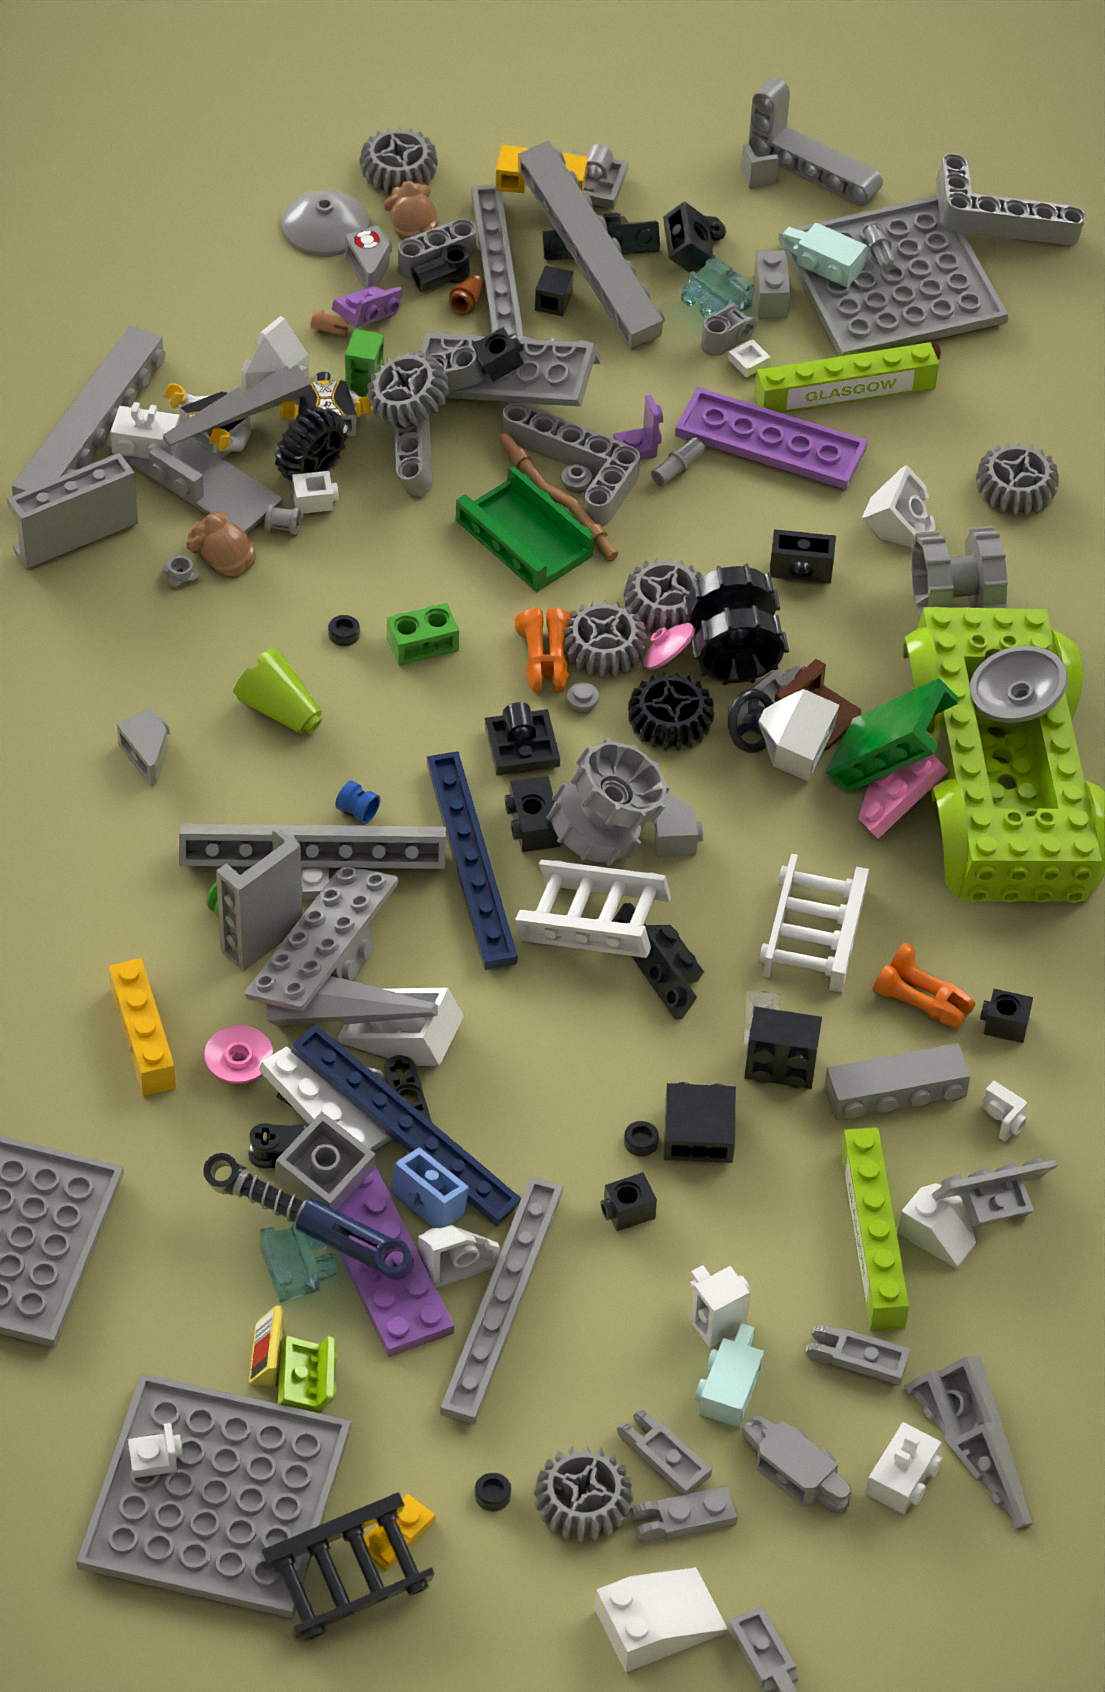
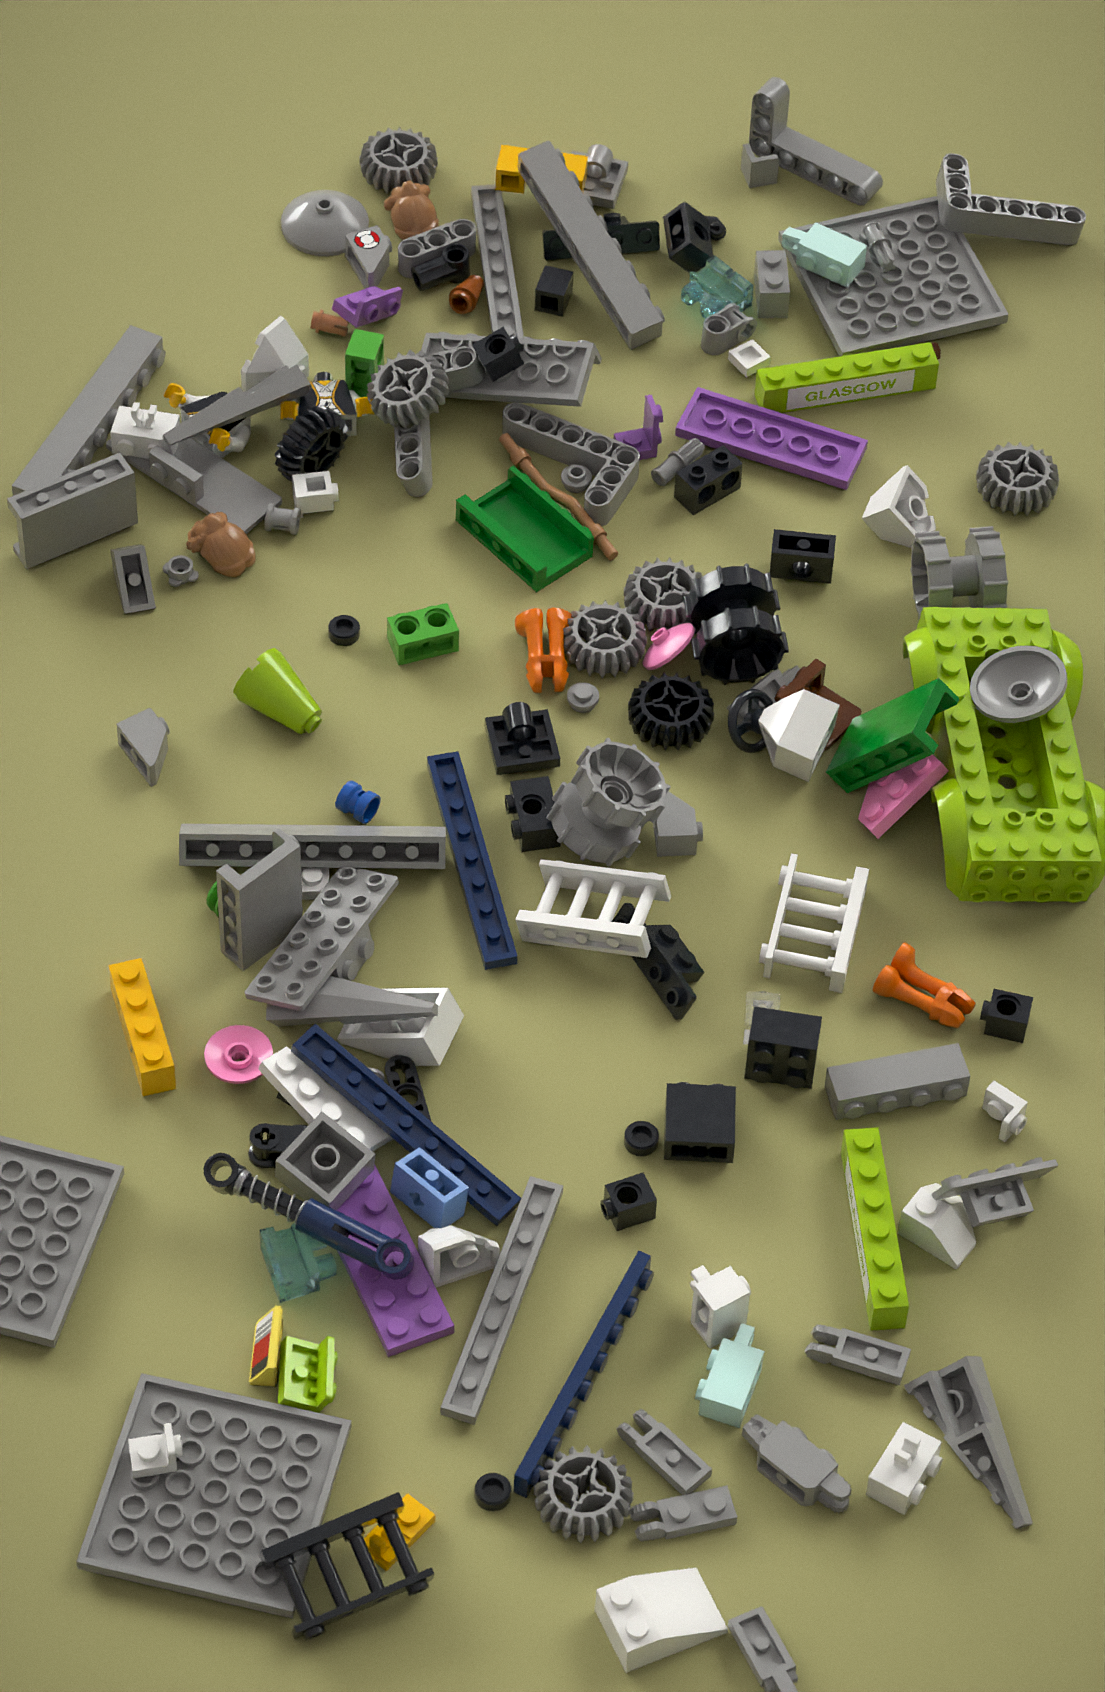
none -> light grey slope [110,544,156,614]
none -> dark blue plate [513,1250,654,1498]
none -> black brick [674,445,743,515]

